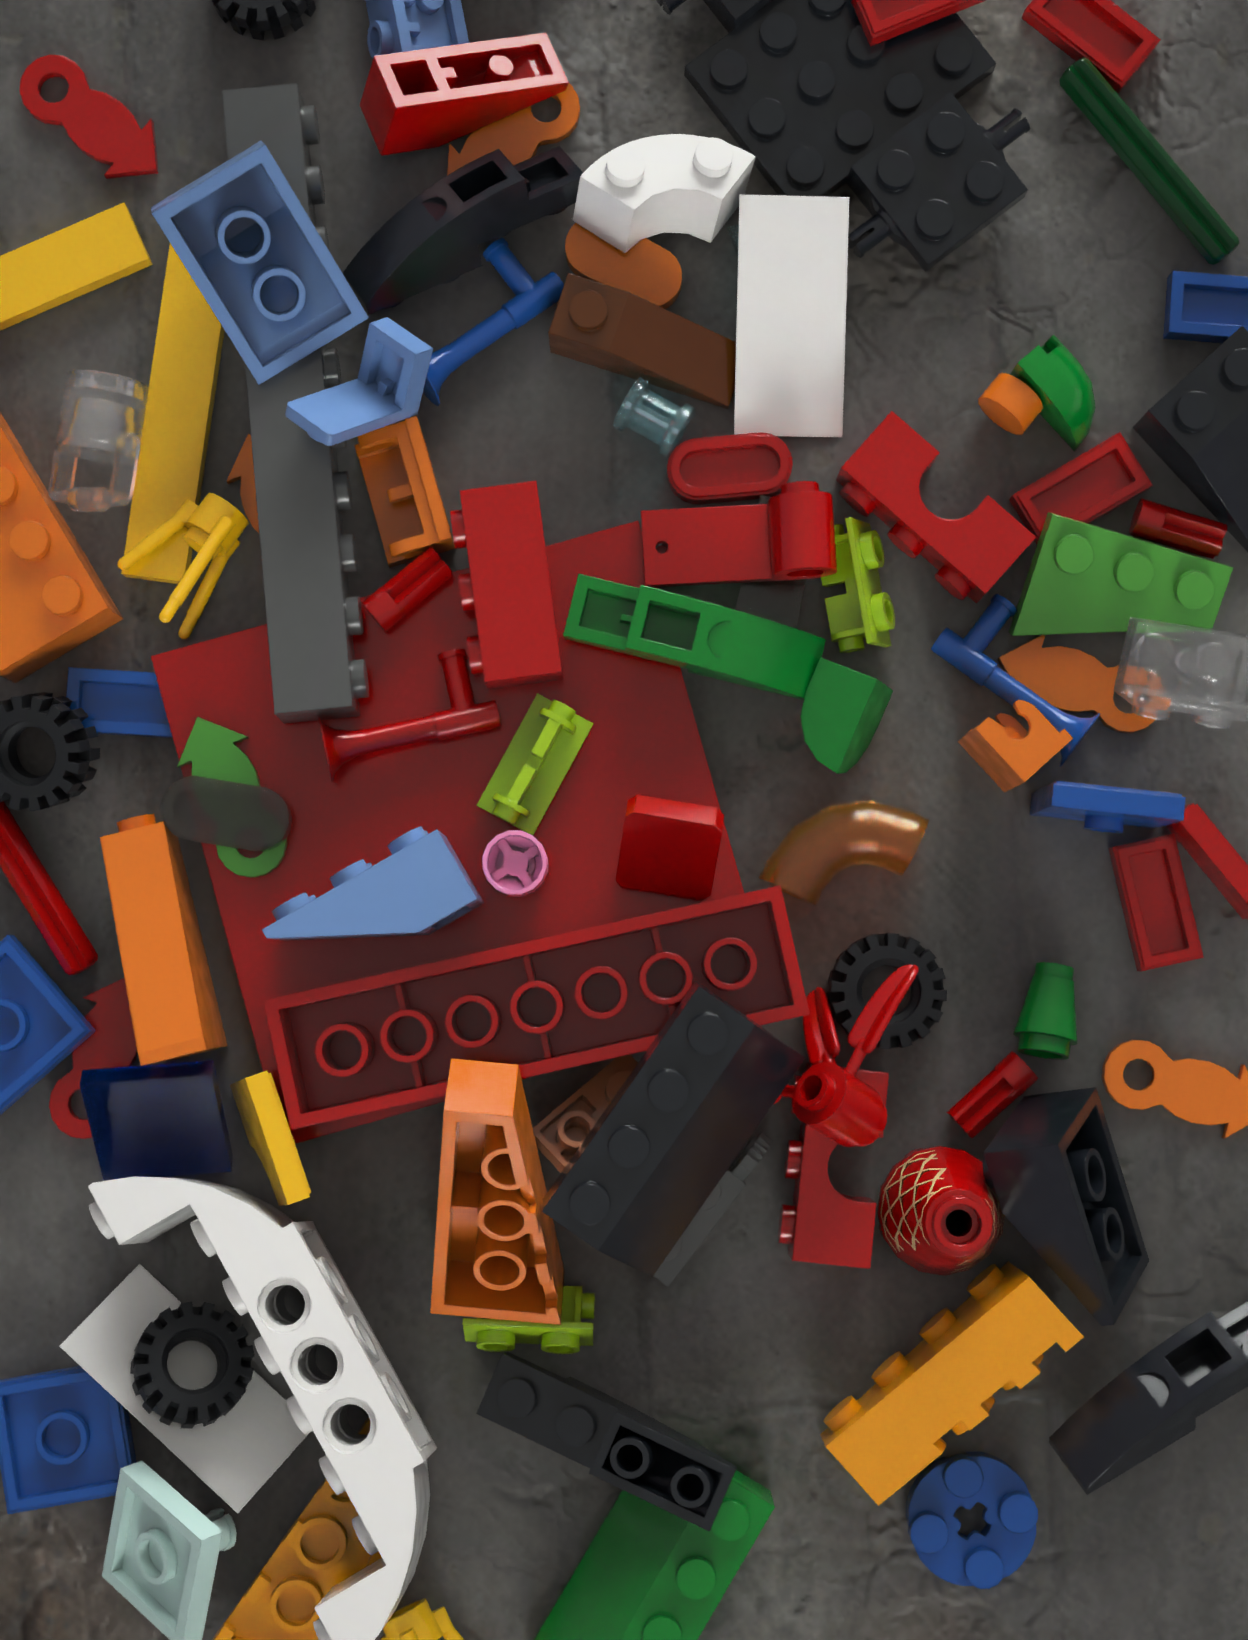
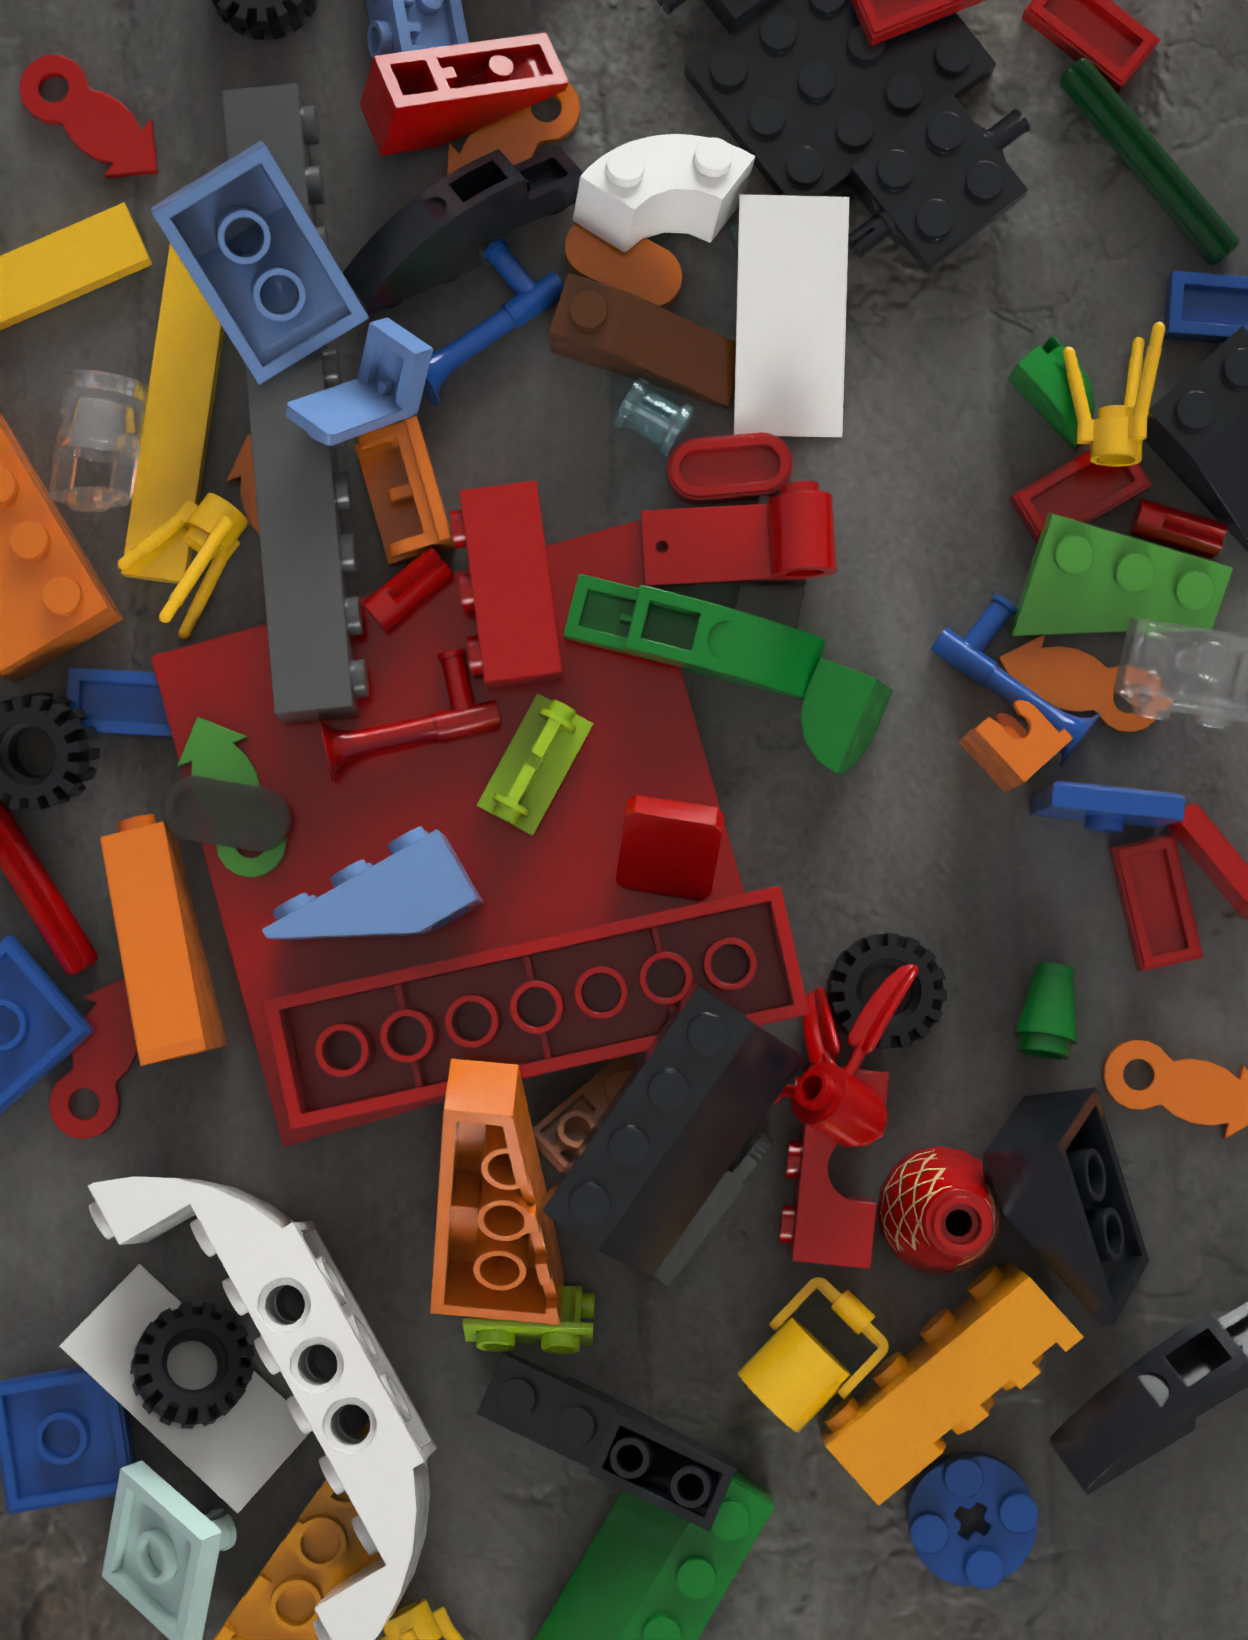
clear blue tile [80,1060,233,1181] -> none
yellow tile [230,1070,311,1206] -> none
bright pink wheel [482,830,549,897] -> none
clear orange cylinder [759,800,929,906] -> none
lime hinge [821,517,895,653] -> none
red arch [836,411,1036,604] -> none
red piece [947,1051,1038,1139] -> none
orange piece [978,373,1043,435] -> none
none -> yellow piece [737,1277,890,1433]
none -> yellow plant [1063,322,1165,467]

